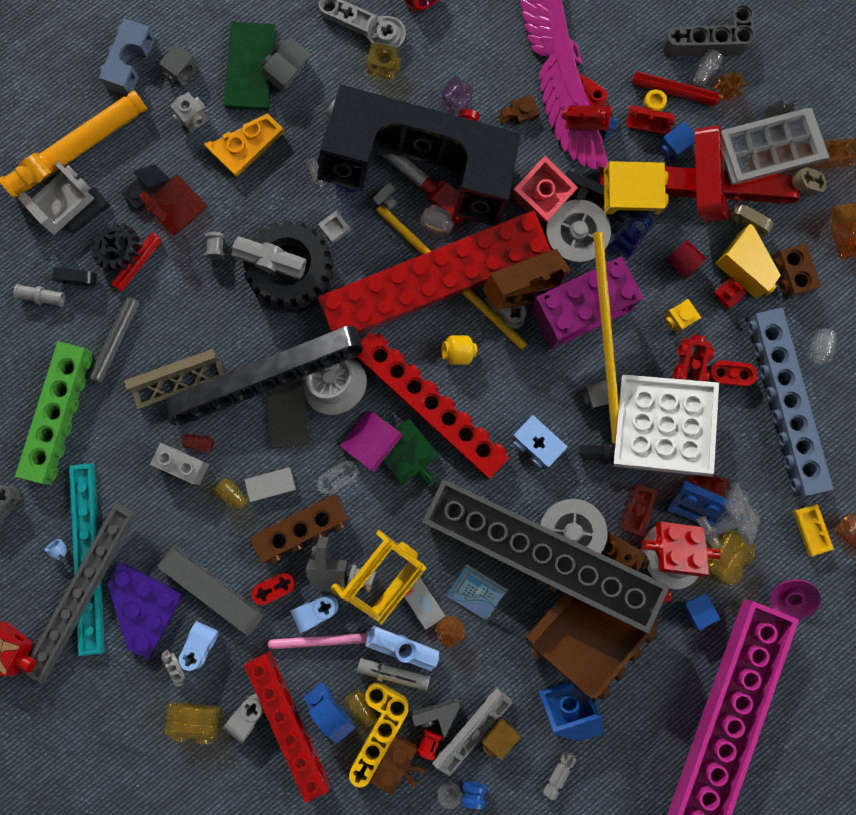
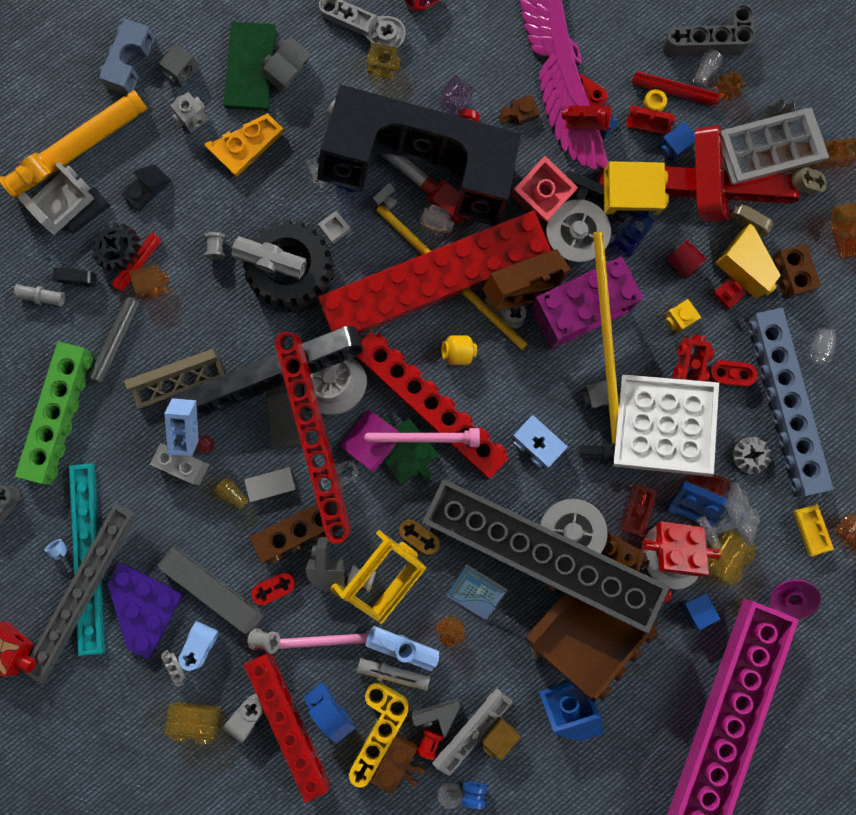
clear red plate [139,174,208,236] -> none
light blue piece [290,595,339,633] -> none
clear yellow cone [343,689,377,727] -> none
light grey tile [404,577,445,630] -> none
light grey axle [543,752,576,800] -> none
none -> clear orange brick [130,264,170,299]
none -> light blue brick [164,399,199,456]
none -> light grey bush [247,628,280,654]
none -> red beam [275,332,351,544]
none -> bright pink piece [364,428,480,447]
none -> pearl gold beam [399,520,440,554]
none -> light grey gear [733,437,772,474]

